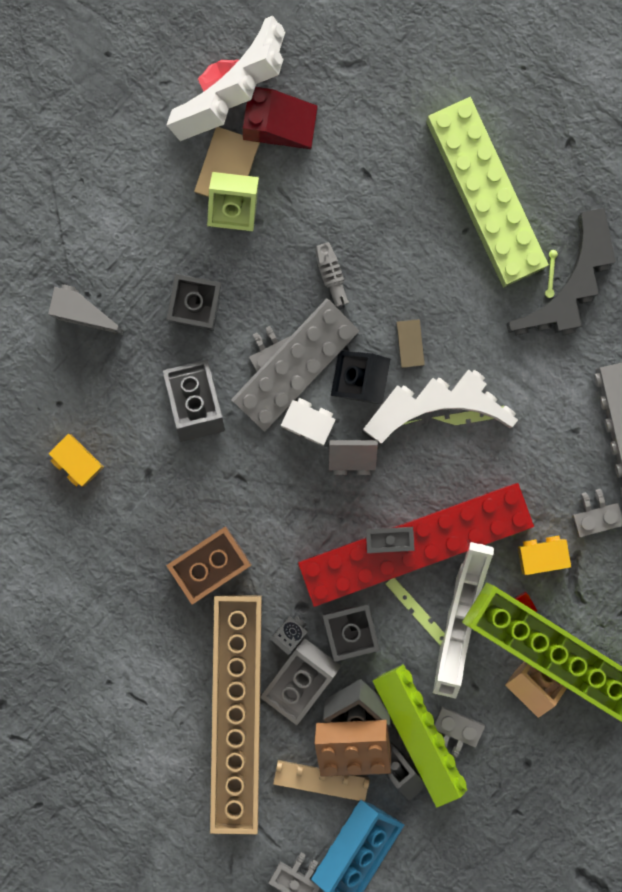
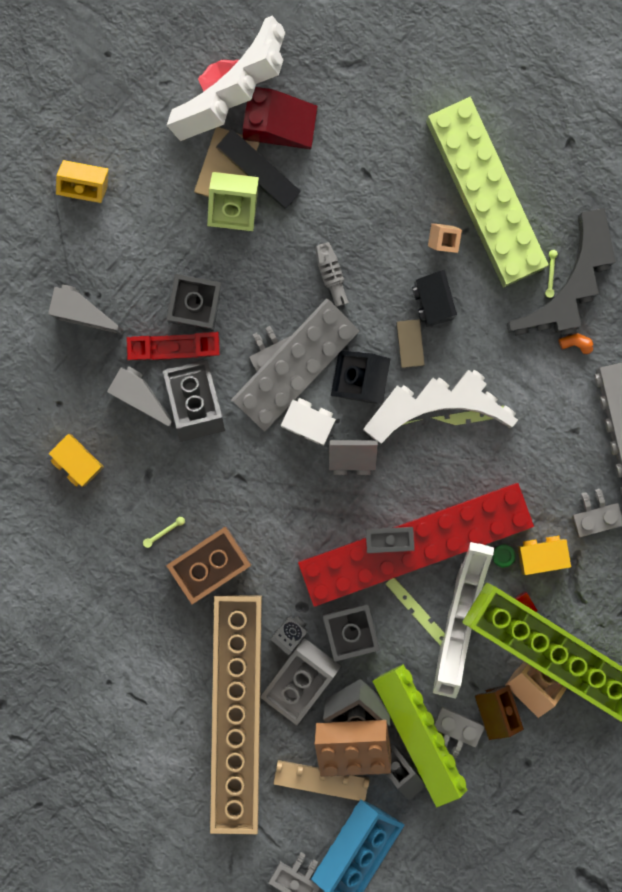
none -> yellow brick [56,160,108,203]
none -> light grey slope [107,366,175,428]
none -> red slope [127,332,220,360]
none -> yellowish green hinge [143,517,185,548]
none -> black tile [216,129,301,209]
none -> black slope [412,269,457,327]
none -> light nougat brick [428,223,462,253]
none -> reddish brown brick [475,685,524,740]
none -> green tile [492,544,516,568]
none -> orange arm [558,333,593,354]

